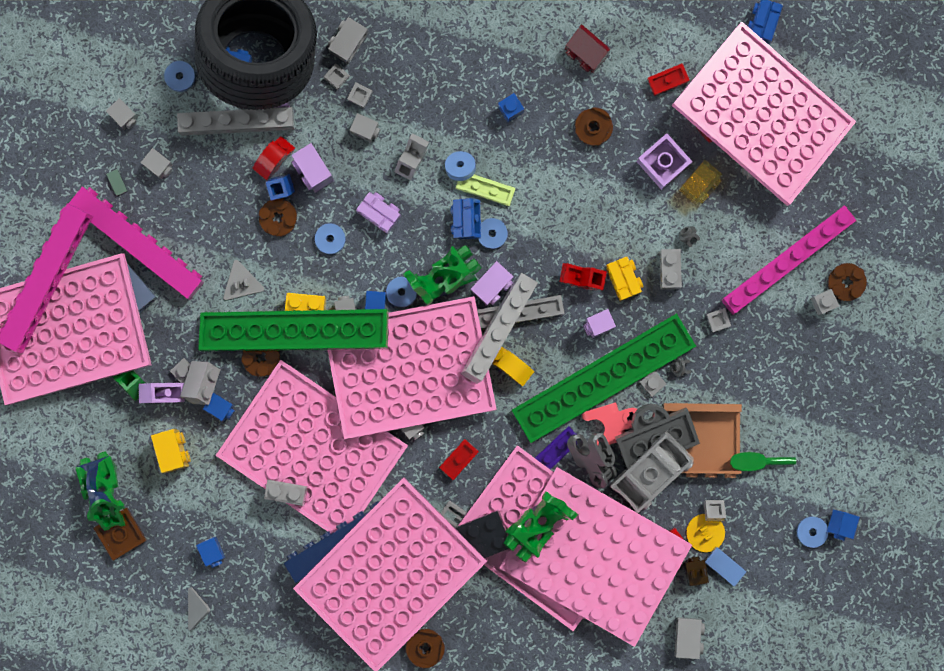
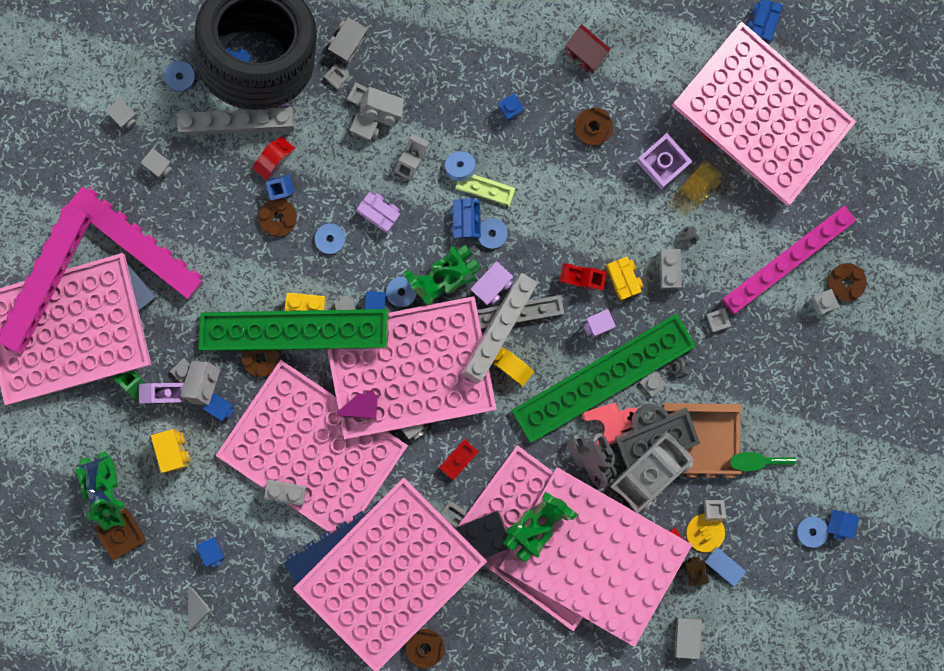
sand green piece [106,169,128,196] -> none
light grey piece [223,260,264,300] -> none
lavender brick [291,143,334,193] -> none
dark purple tile [535,426,578,470] -> none
red plate [647,63,690,96] -> none
none -> magenta slope [337,390,379,419]
none -> light grey brick [359,87,404,127]

